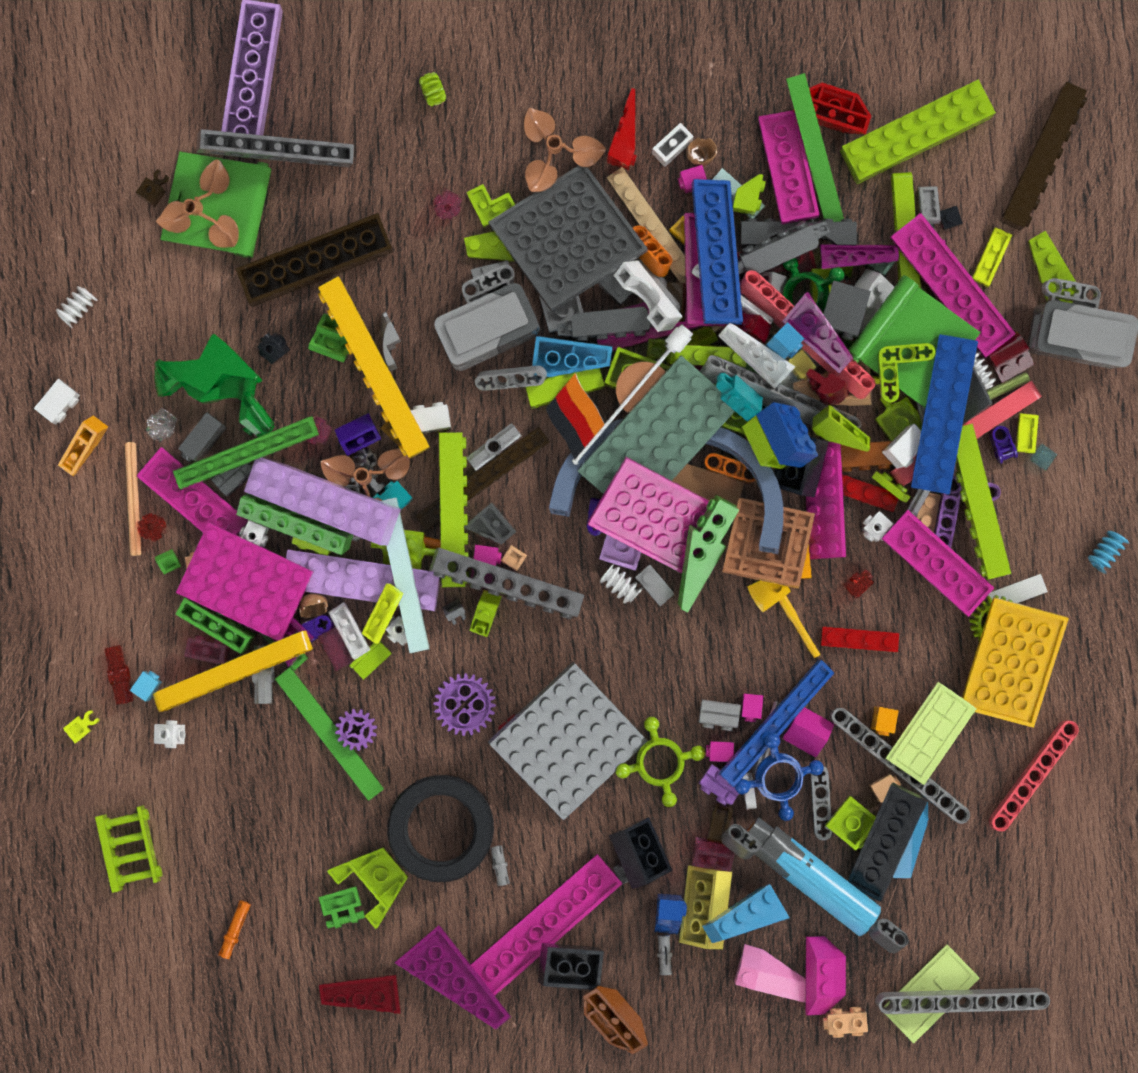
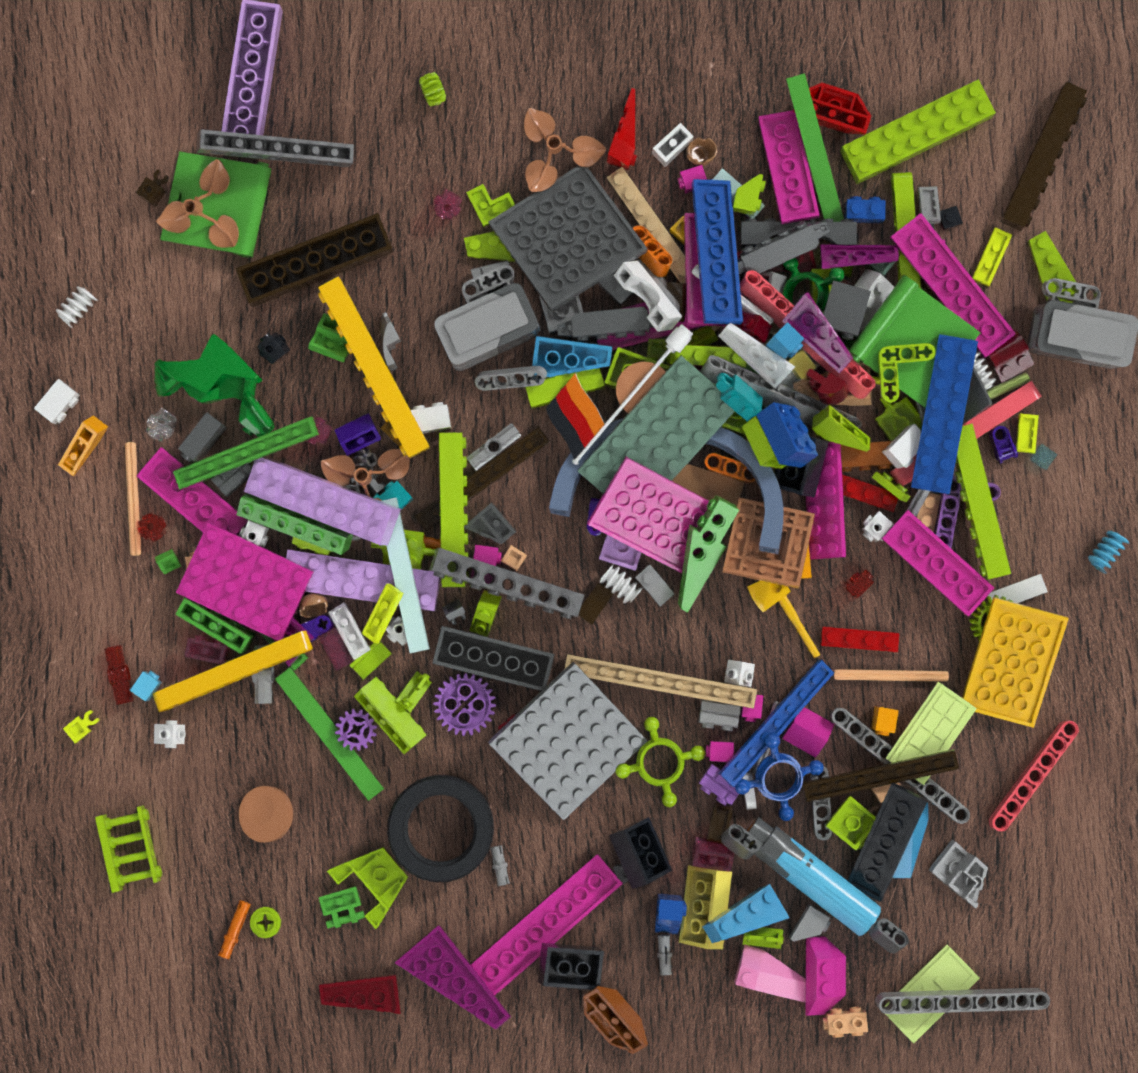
none -> nougat piece [239,786,293,843]
none -> lime gear [250,907,281,938]
none -> lime brick [354,677,426,754]
none -> lime hinge [395,671,432,713]
none -> dark grey brick [432,626,555,691]
none -> tan plate [565,655,757,709]
none -> dark brown tile [578,583,614,625]
none -> white brick [724,660,755,687]
none -> lime hinge [743,927,783,949]
none -> light grey slope [789,904,831,941]
none -> dark brown tile [802,749,959,802]
none -> light nougat axle [834,669,949,682]
none -> blue brick [844,196,886,224]
none -> light grey slope [928,840,988,908]

